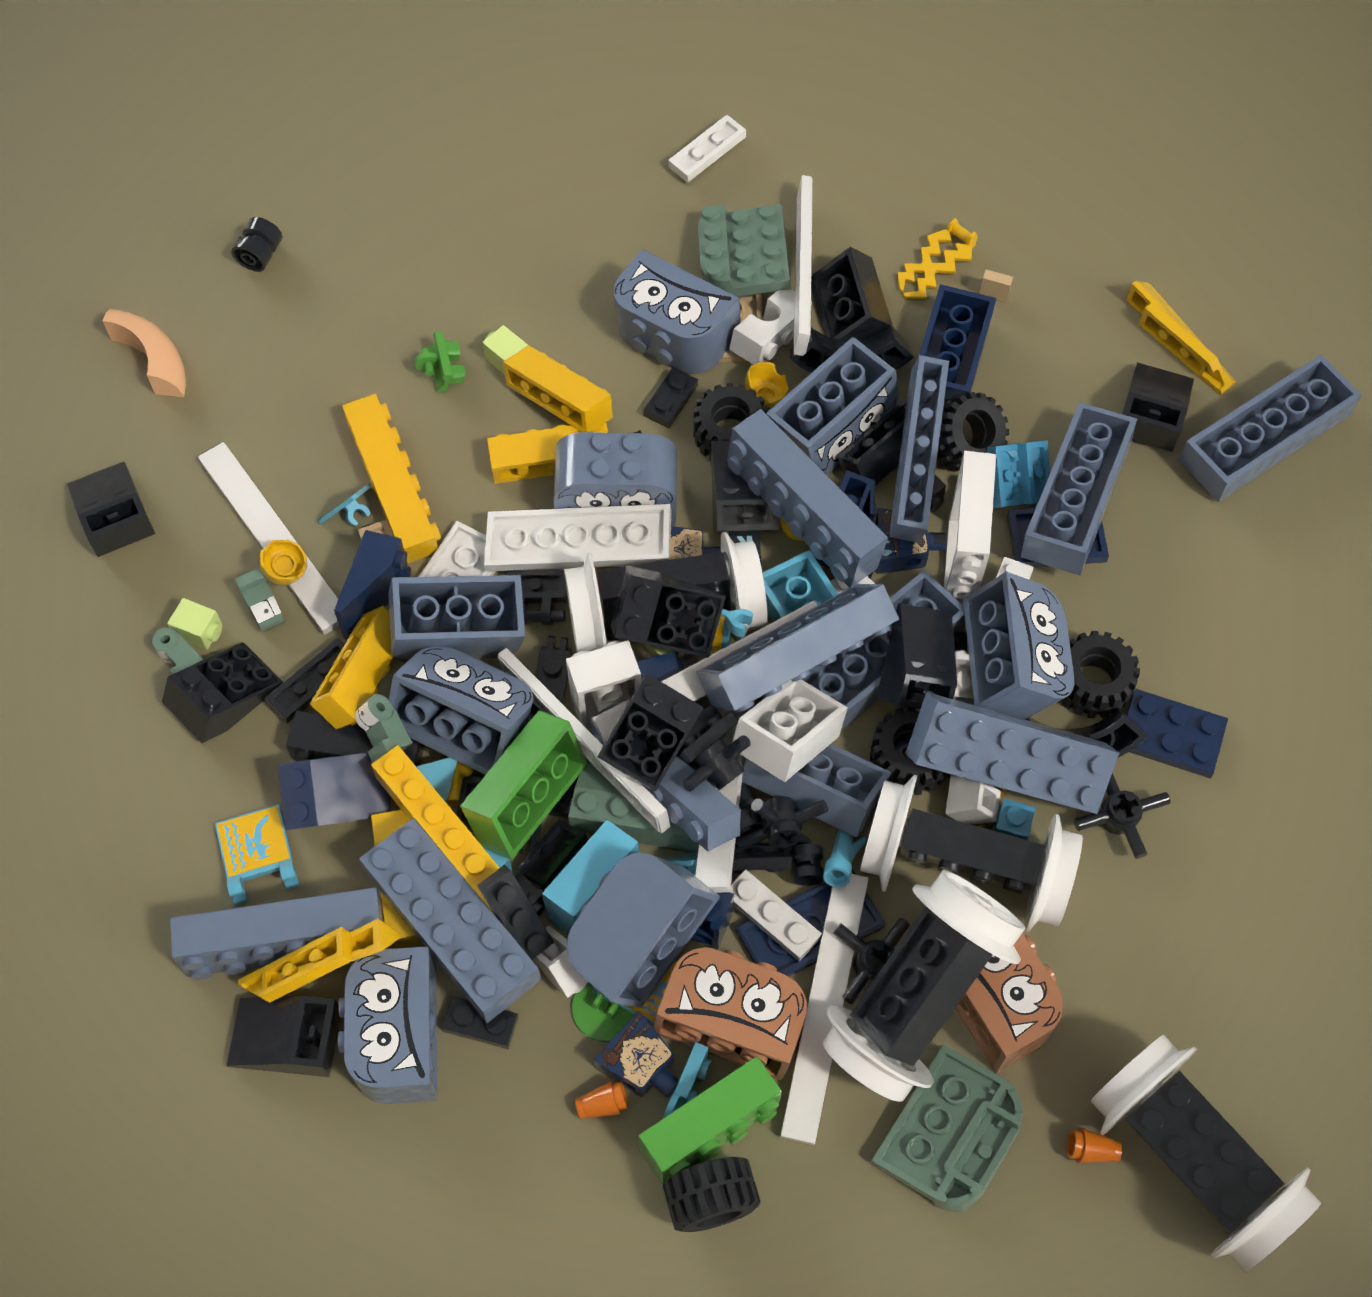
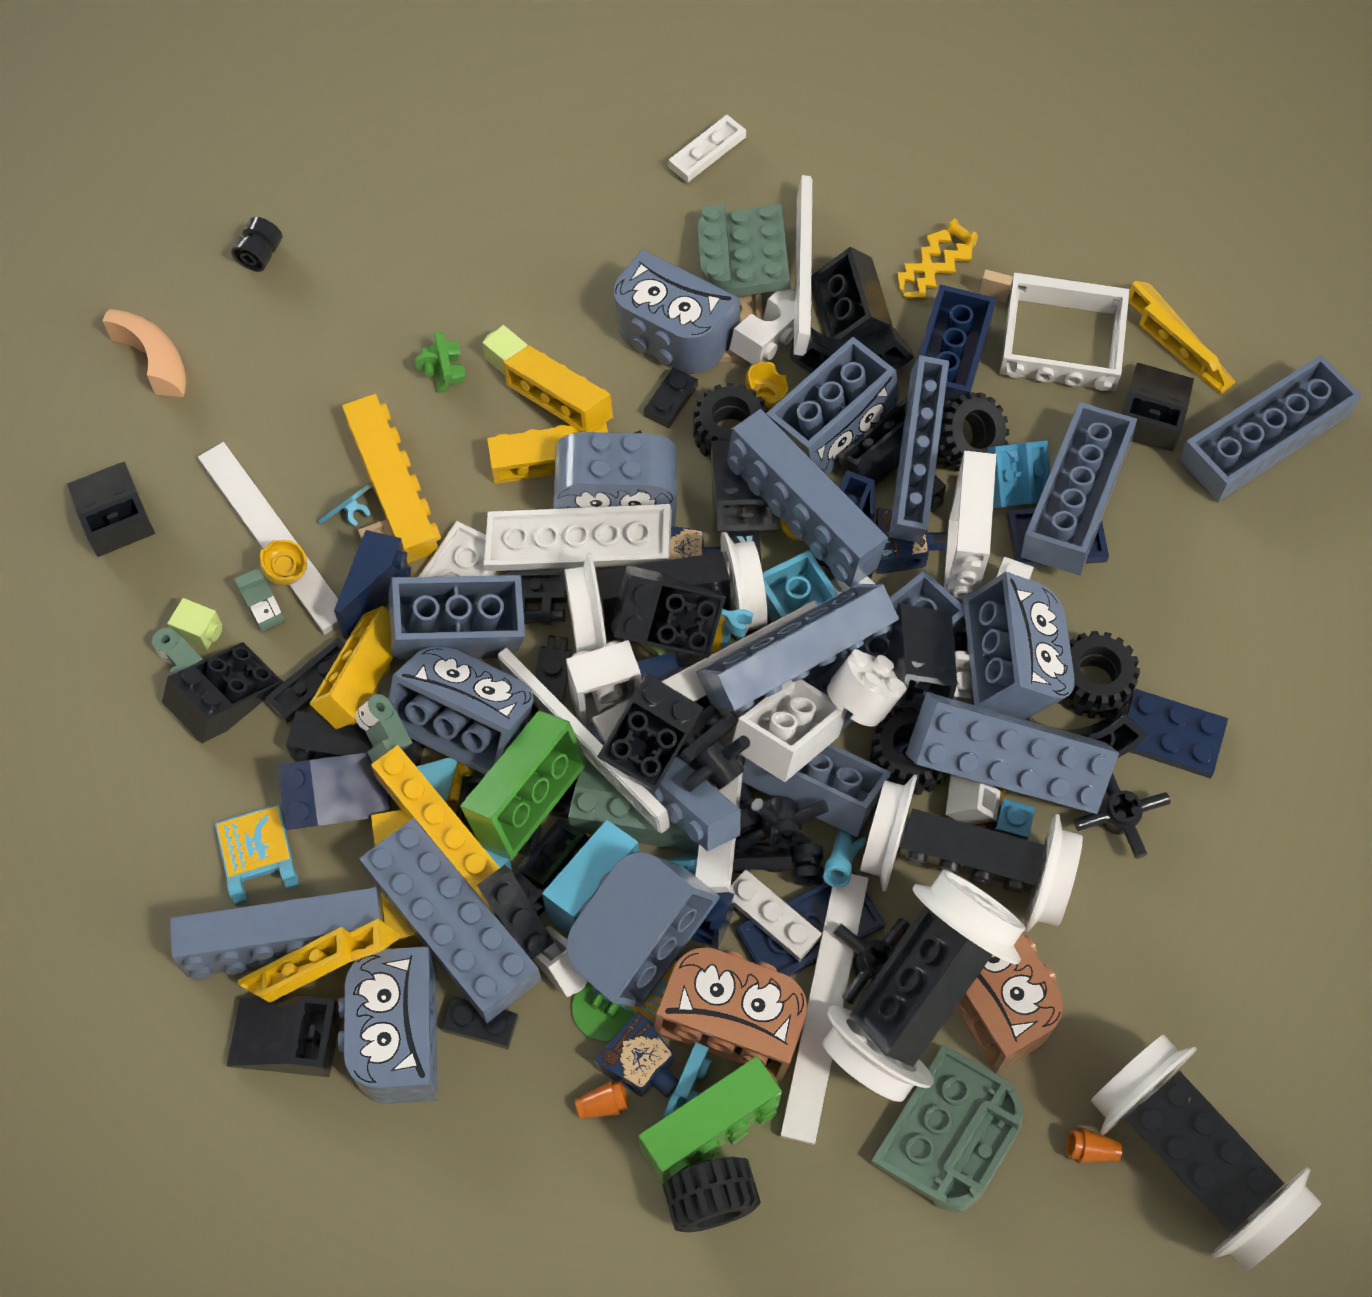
none -> white brick [827,649,907,726]
none -> white window [999,273,1129,391]

